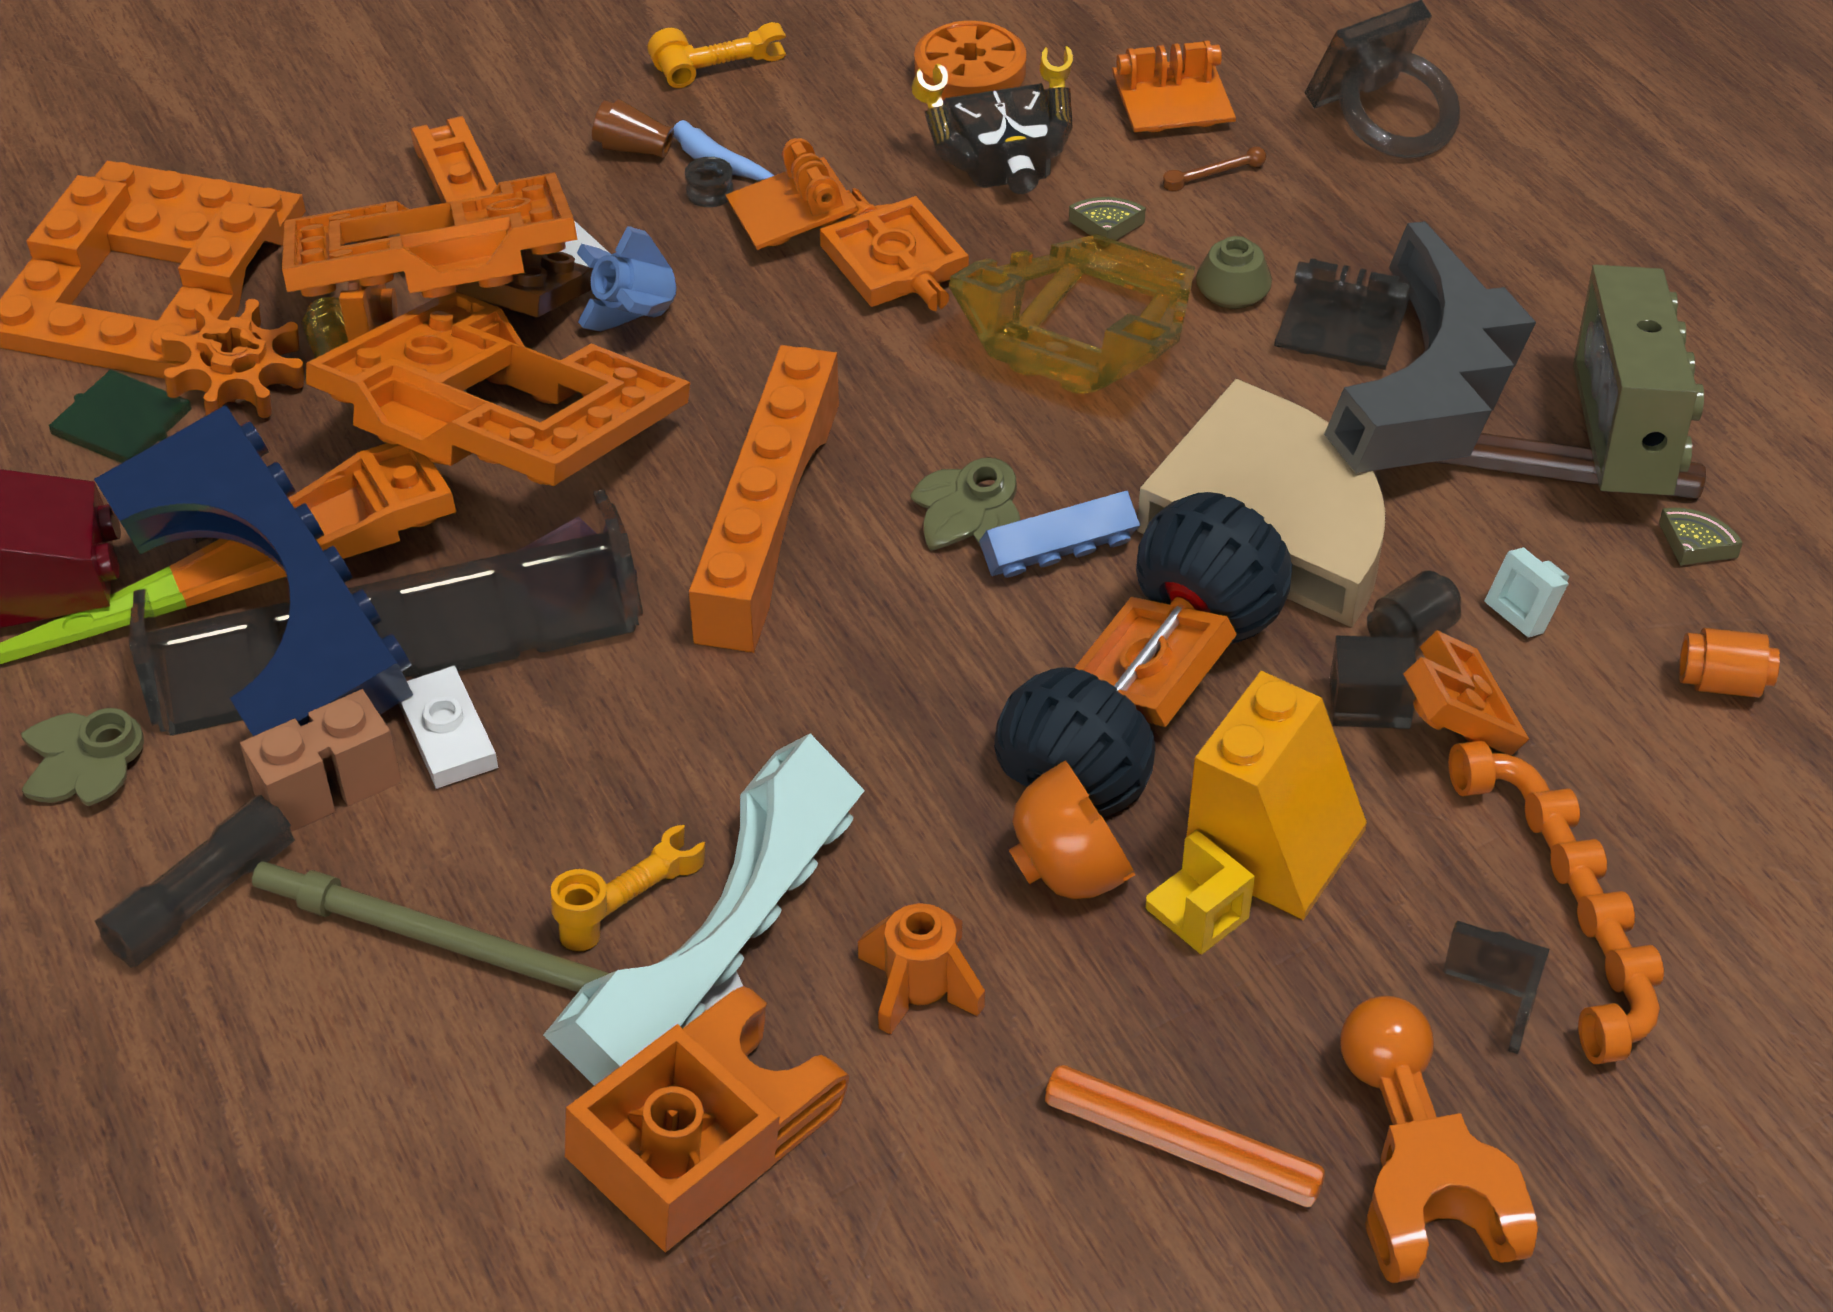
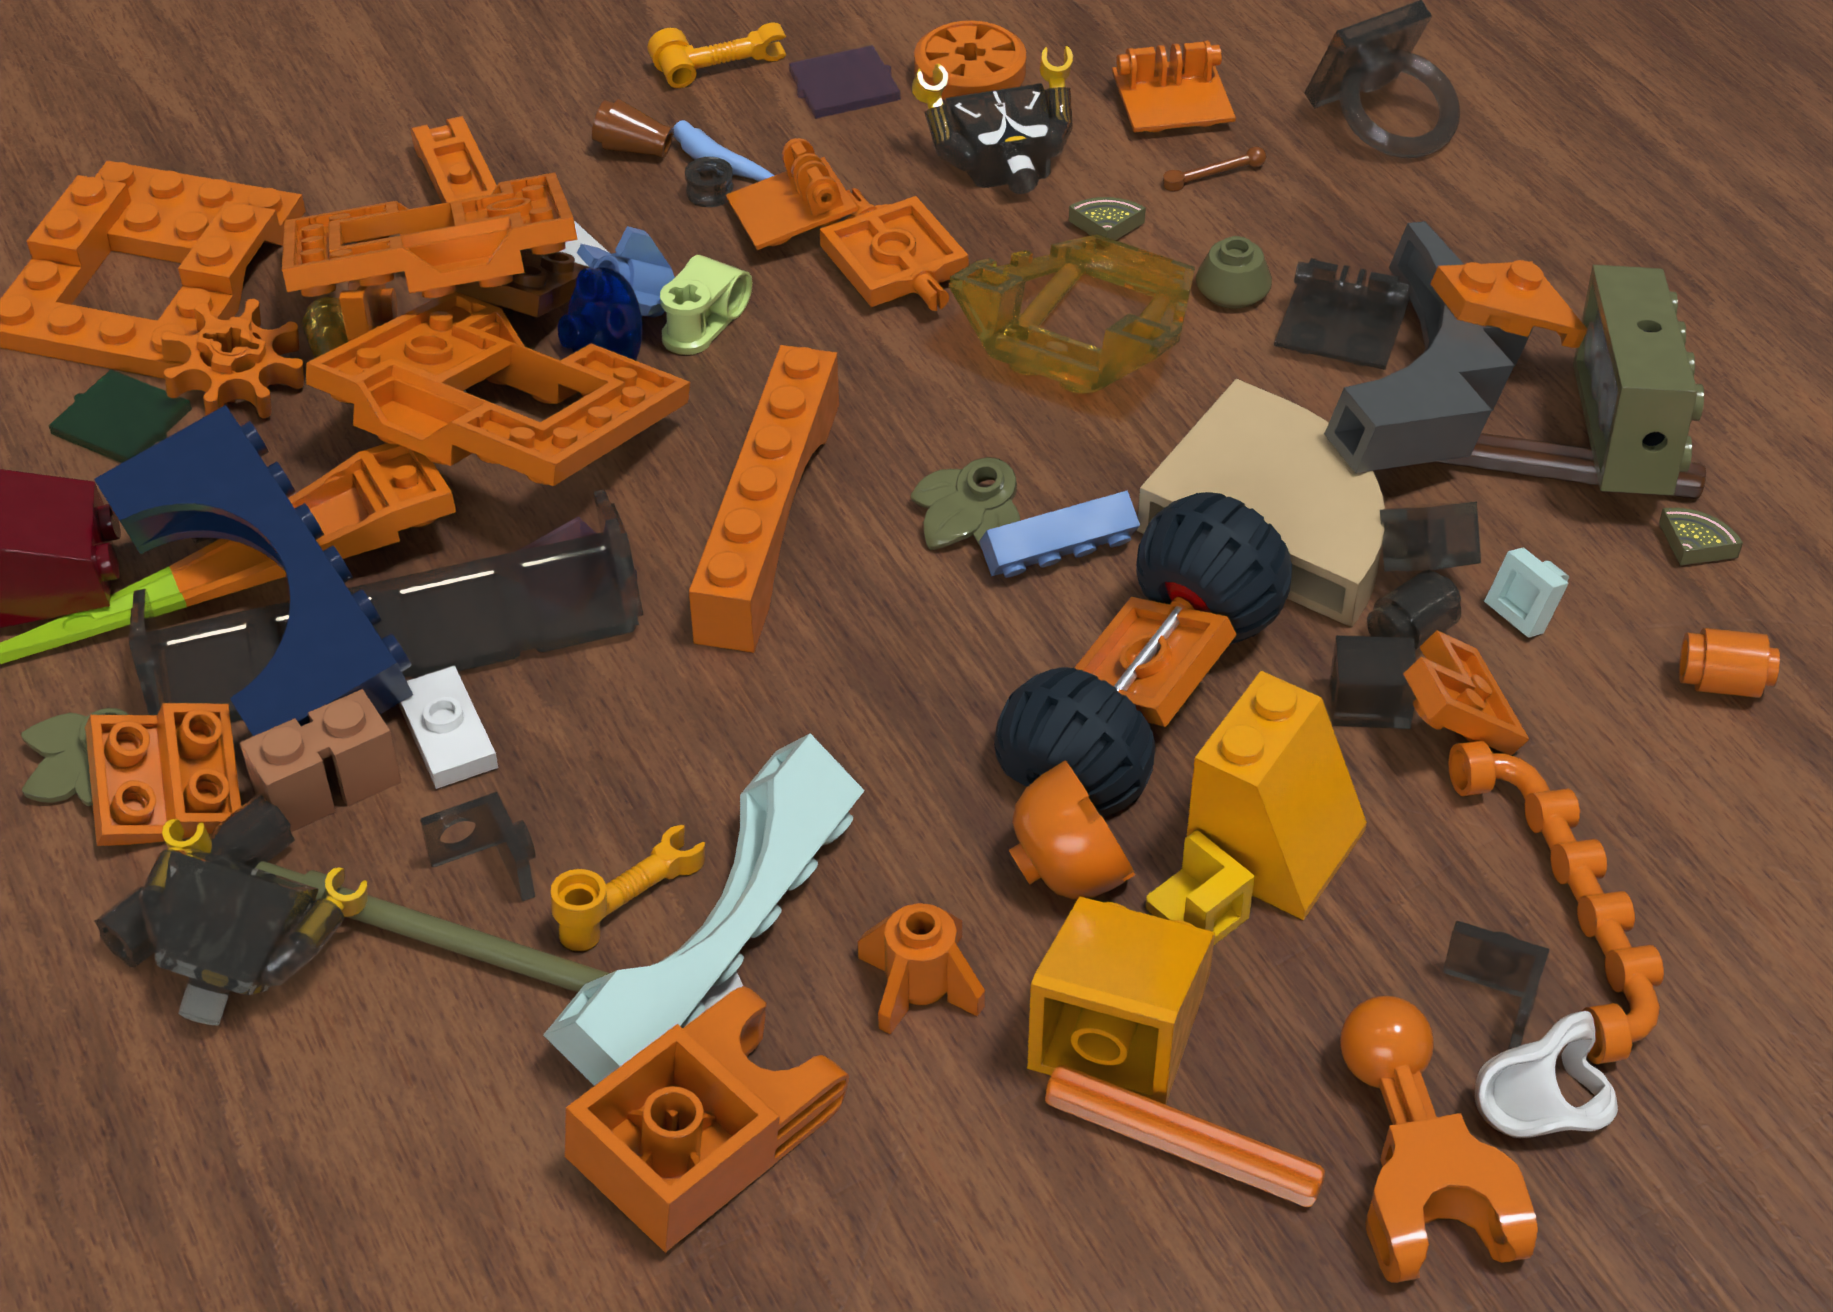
none -> orange slope [85,703,243,846]
none -> clear smoke torso [139,819,368,1025]
none -> clear smoke bracket [420,792,536,902]
none -> clear blue dish [558,267,642,361]
none -> yellowish green piece [660,255,753,355]
none -> clear purple piece [789,45,901,119]
none -> light orange slope [1027,896,1215,1105]
none -> clear smoke brick [1380,501,1481,571]
none -> orange wing [1430,260,1588,348]
none -> white piece [1475,1011,1618,1138]

